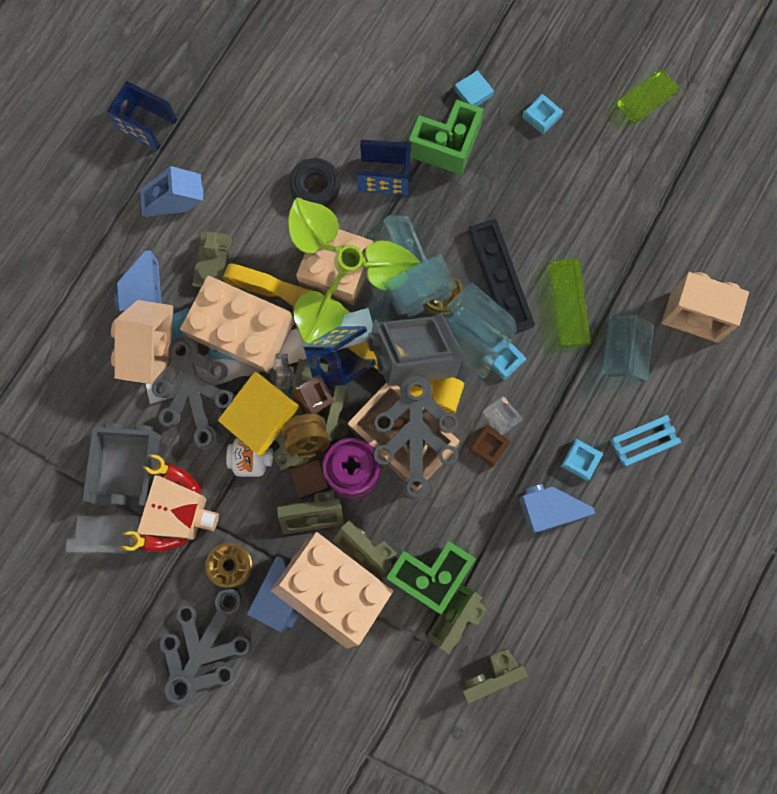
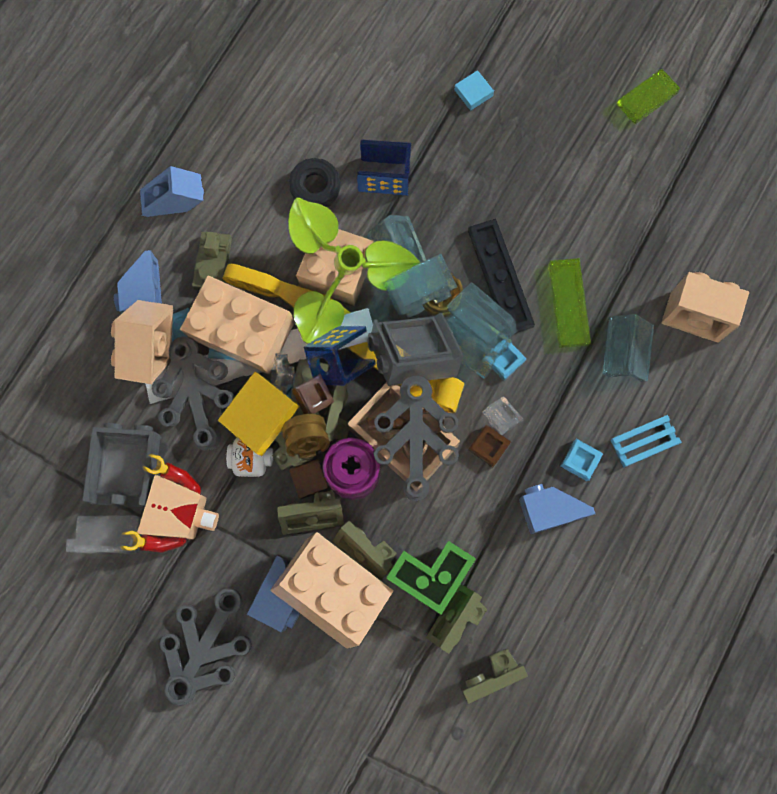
clear blue piece [106,81,177,150] -> none
pearl gold wheel [205,543,253,588] -> none
bright green brick [409,99,484,175] -> none
medium azure tile [522,94,563,134] -> none

